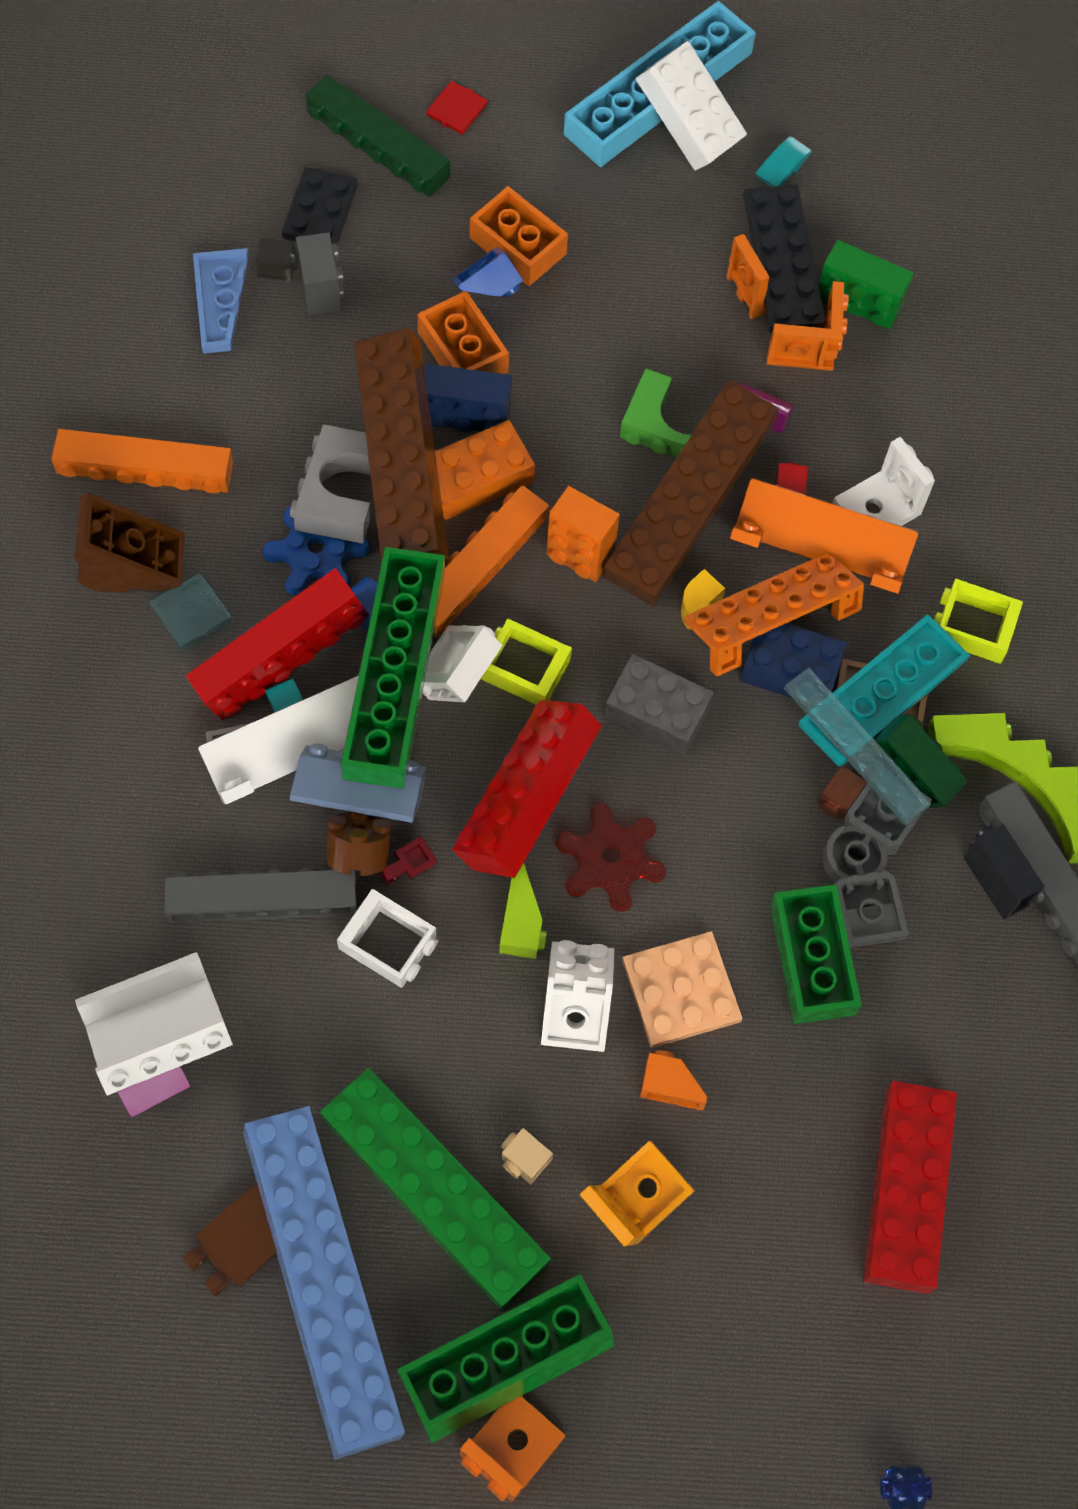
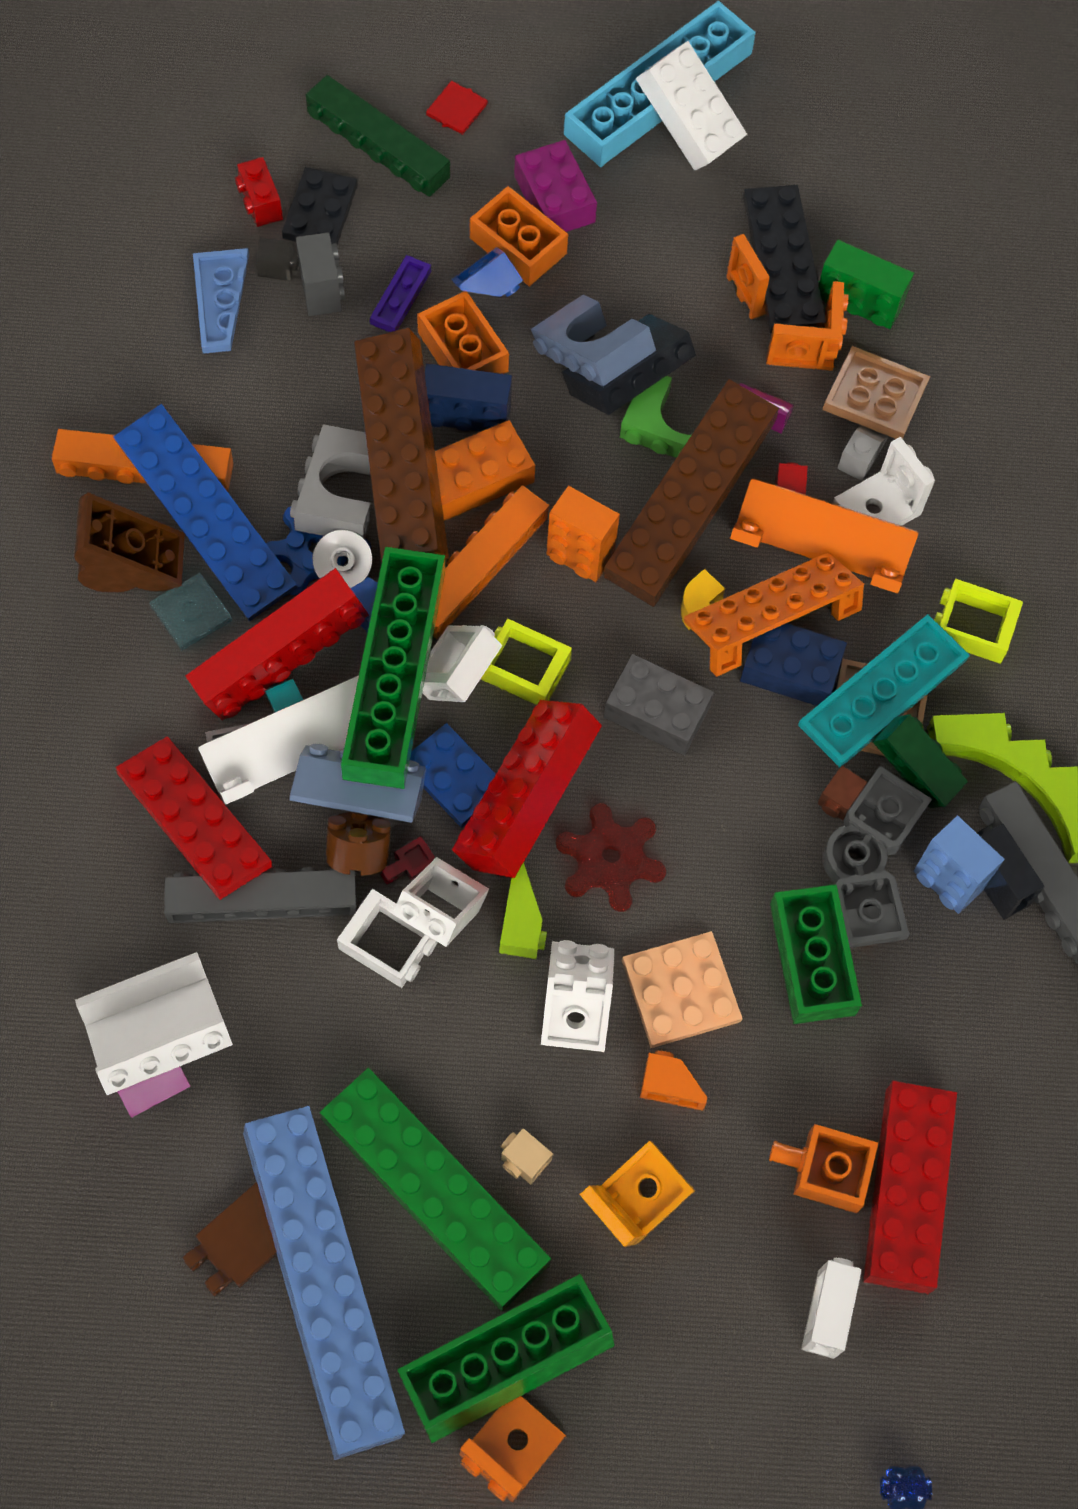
teal slope [756,136,812,187] -> none
clear light blue plate [785,668,931,826] -> none
none -> blue plate [113,404,298,622]
none -> red plate [115,736,272,900]
none -> red brick [235,157,283,227]
none -> white dish [313,530,372,588]
none -> dark purple plate [370,255,432,332]
none -> white window [393,857,489,947]
none -> blue plate [410,723,496,828]
none -> magenta brick [514,140,597,232]
none -> sand blue arch [531,295,656,386]
none -> black arch [562,314,696,415]
none -> orange brick [769,1124,878,1213]
none -> white window [801,1257,862,1359]
none -> medium nougat plate [822,346,931,439]
none -> light grey slope [837,425,888,481]
none -> medium blue brick [913,815,1005,914]

